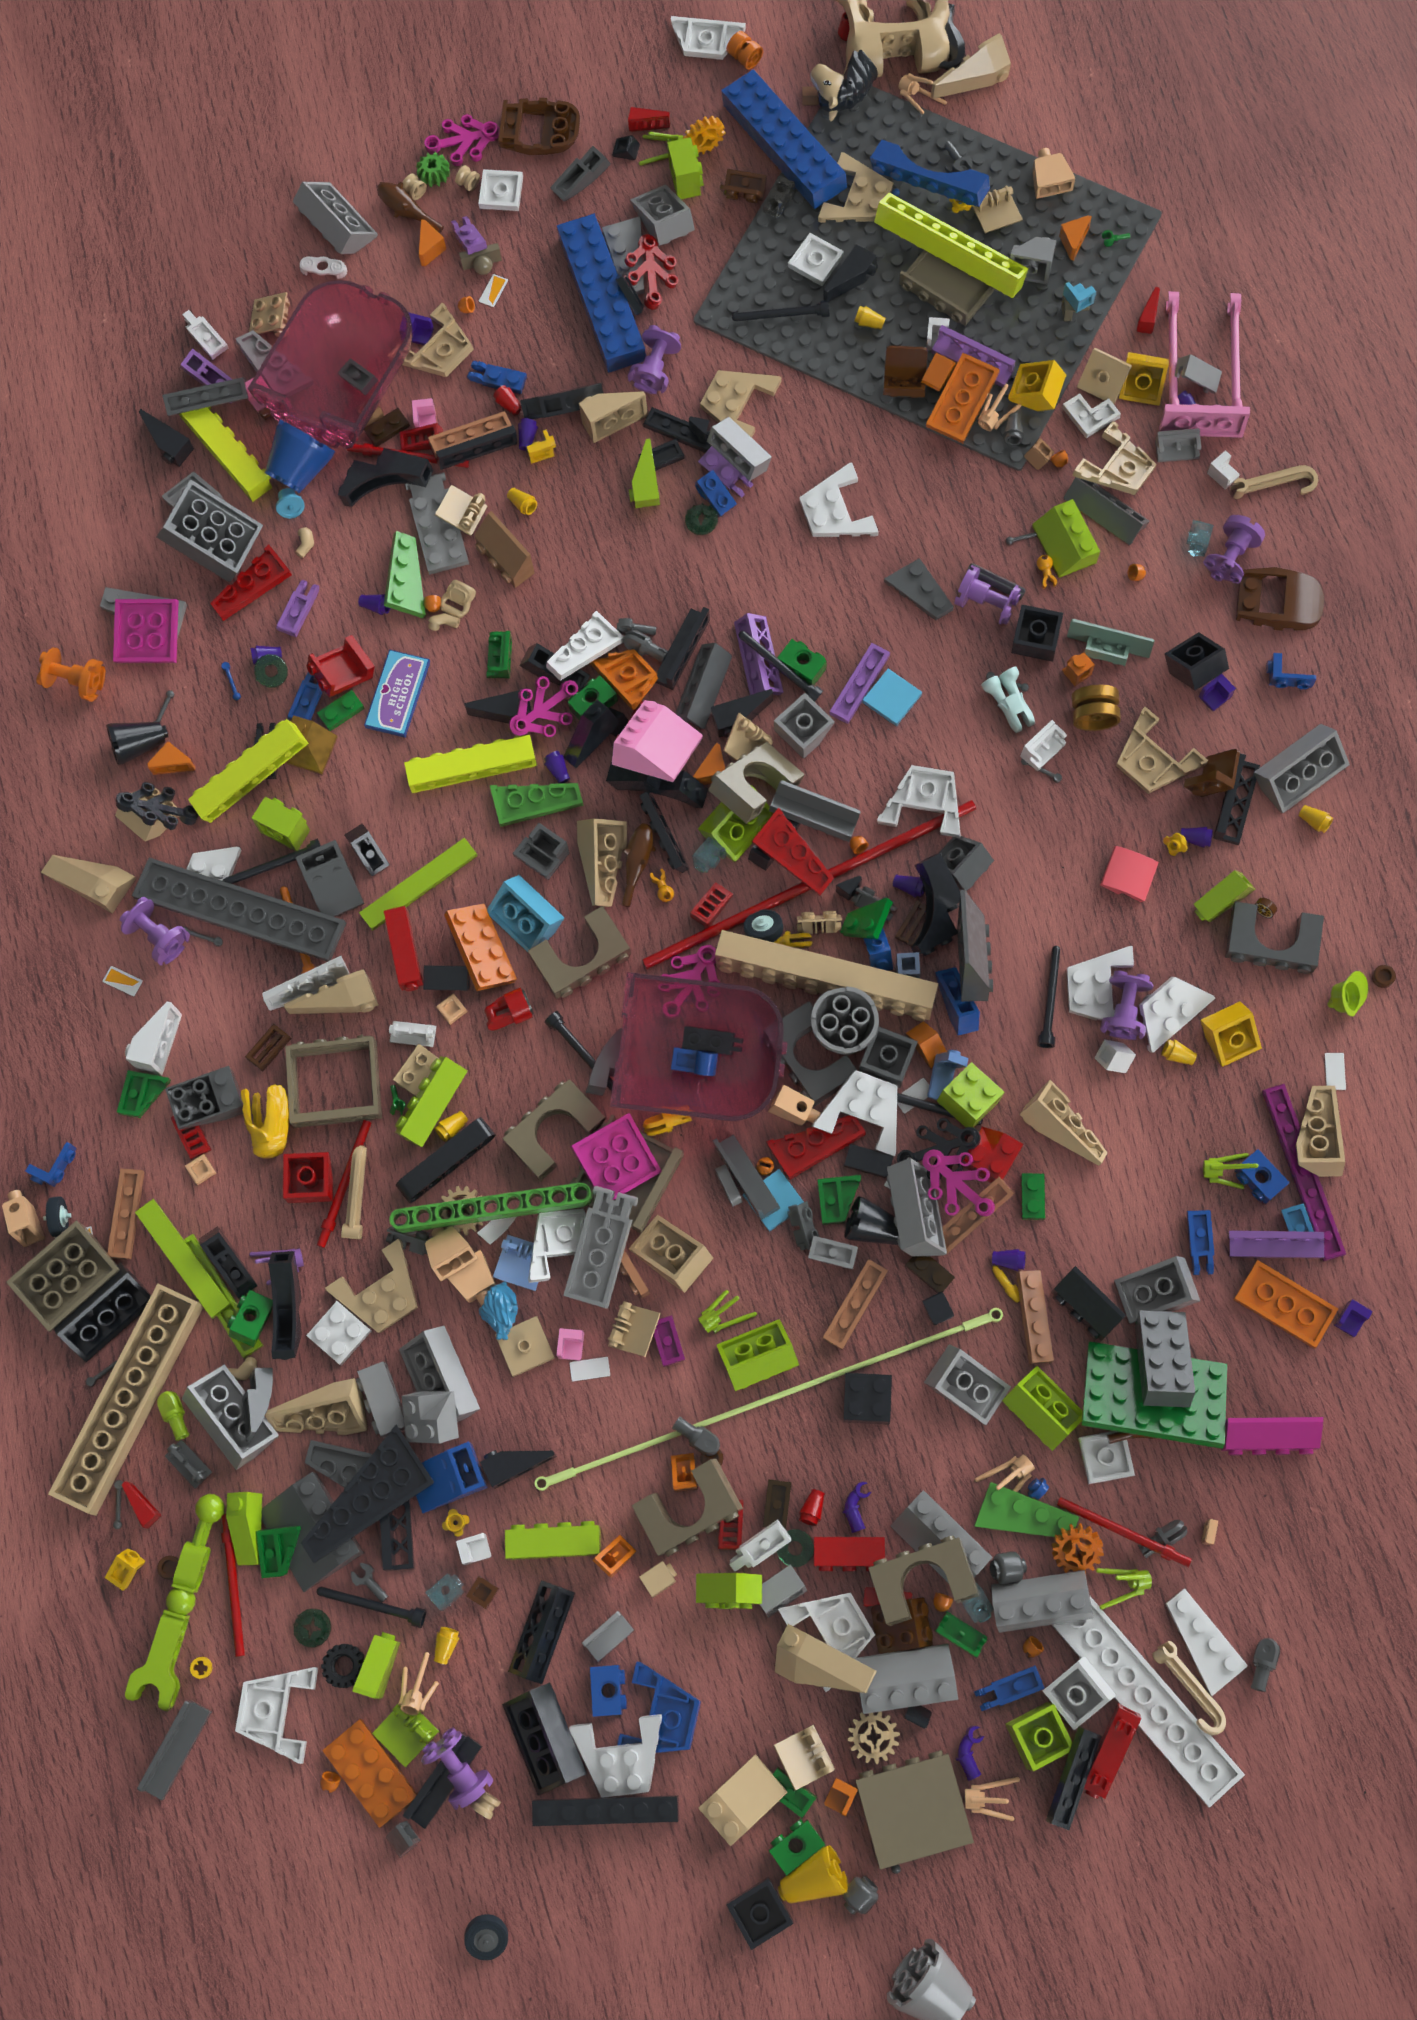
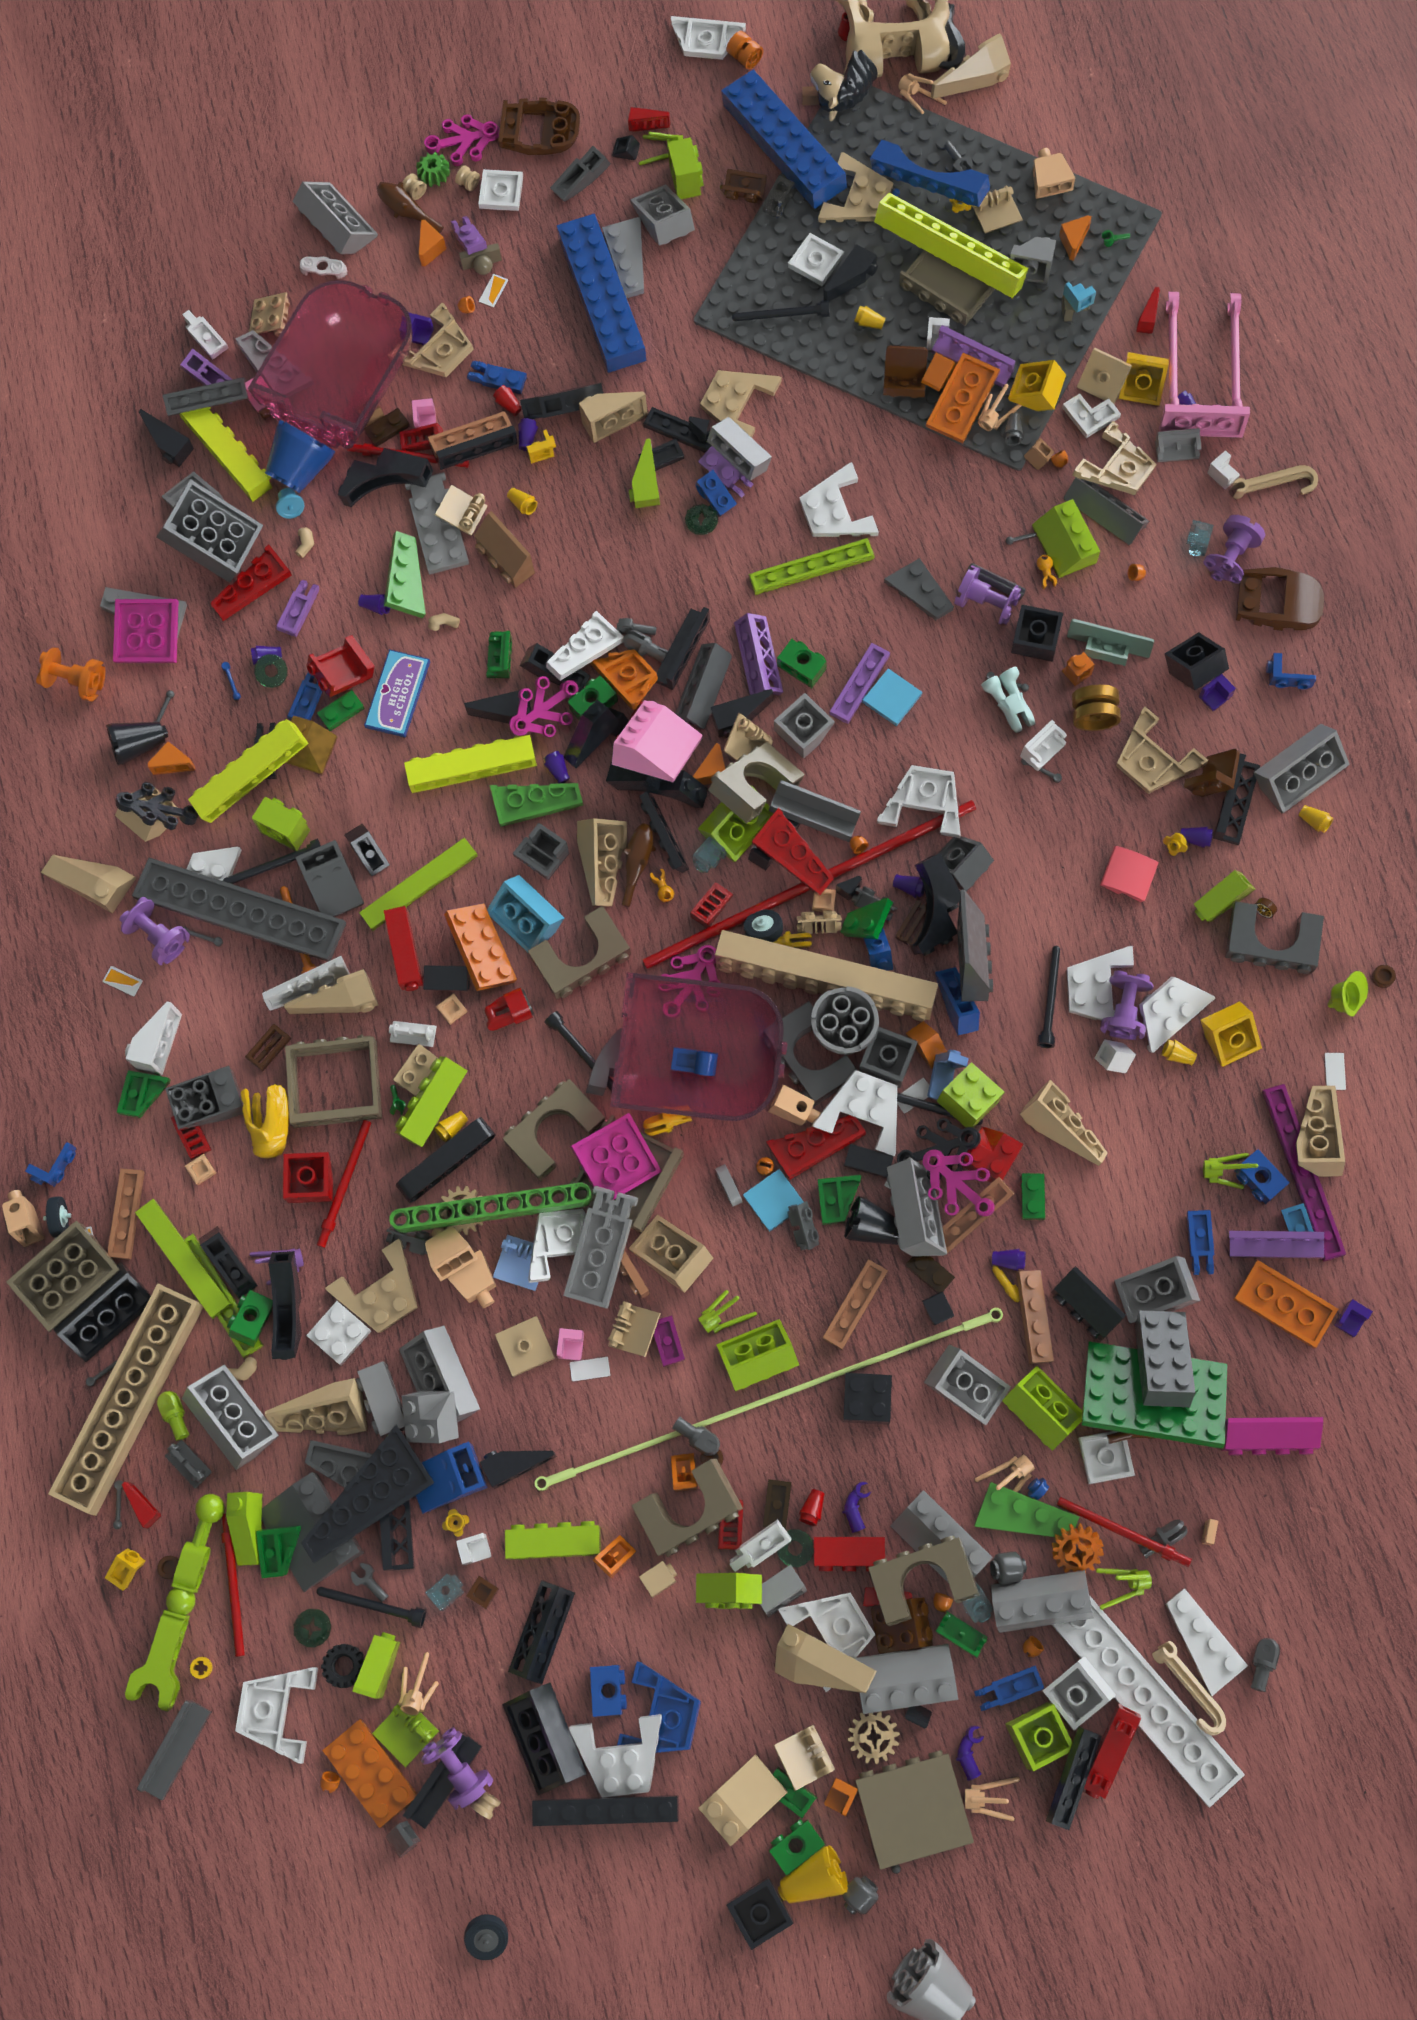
slope [242,1368,273,1442] -> none
dark grey plate [337,358,378,395] -> none
tan piece [341,1145,367,1239] -> none
orange hinge [424,595,441,613] -> none
yellow cone [434,1627,459,1665] -> none
tan piece [440,580,476,618] -> none
white sticker [477,1217,516,1244] -> none
dark azure hair [479,1281,518,1340] -> none
light grey panel [582,1611,634,1662] -> none
black tile [616,271,644,316] -> none
red plant [624,234,678,310] -> none
medium lavender piece [627,325,681,394] -> none
black hinge [682,1025,744,1055] -> none
light orange gear [683,116,726,154] -> none
dark grey panel [712,1134,780,1220] -> none
black piece [738,631,823,702] -> none
light grey panel [808,1236,858,1270] -> none
sand blue brick [896,952,920,979] -> none
light grey hinge [1175,354,1222,394] -> none
none -> lime tile [748,538,874,595]
none -> light nougat tile [812,889,836,912]

